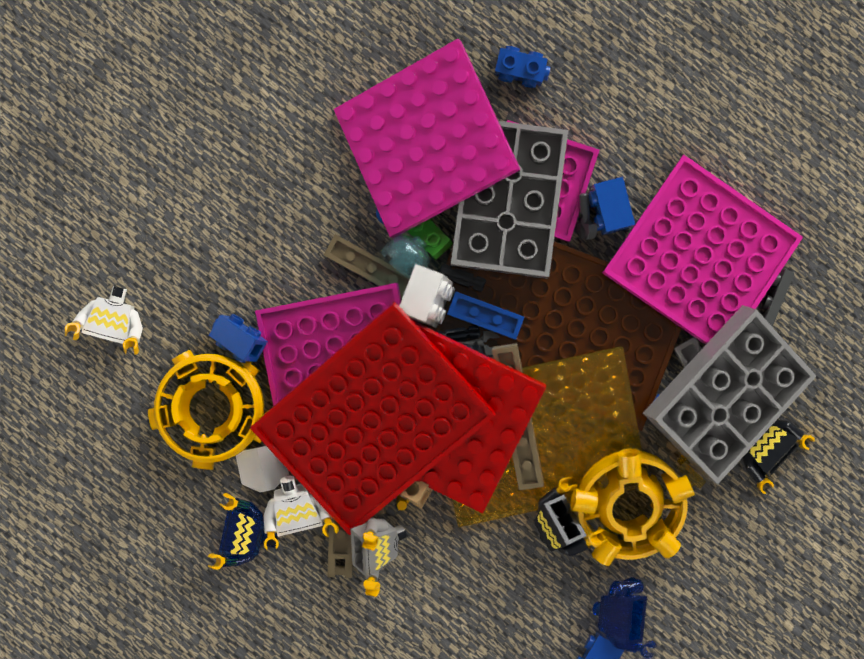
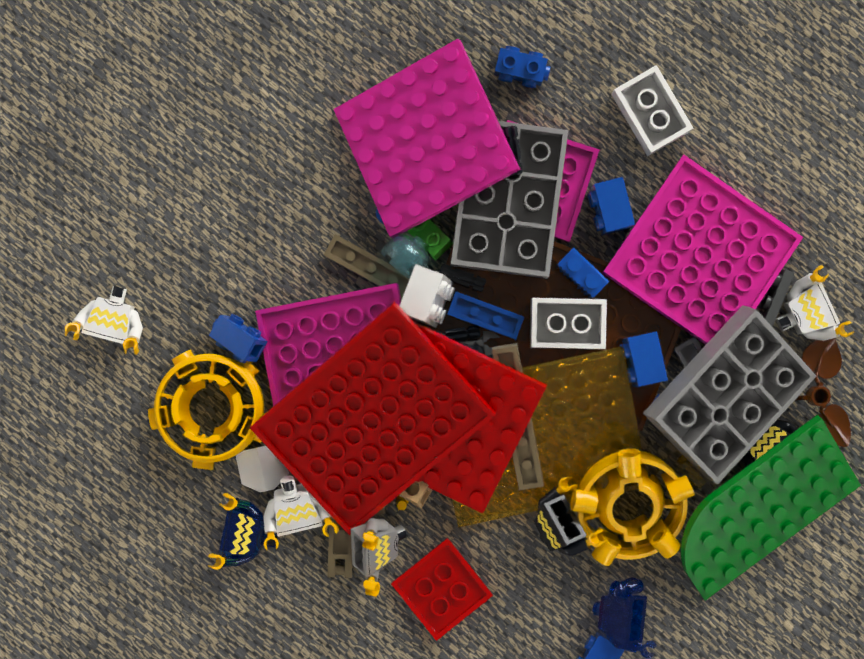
dark grey bar [576,193,597,240] -> none
none -> red plate [391,537,493,641]
none -> black axle [504,126,523,175]
none -> white brick [530,298,607,349]
none -> blue brick [556,247,609,299]
none -> white brick [611,65,693,157]
none -> blue brick [619,332,668,387]
none -> green plate [681,415,861,601]
none -> white torso [776,265,854,341]
none -> reddish brown plant [794,338,851,447]

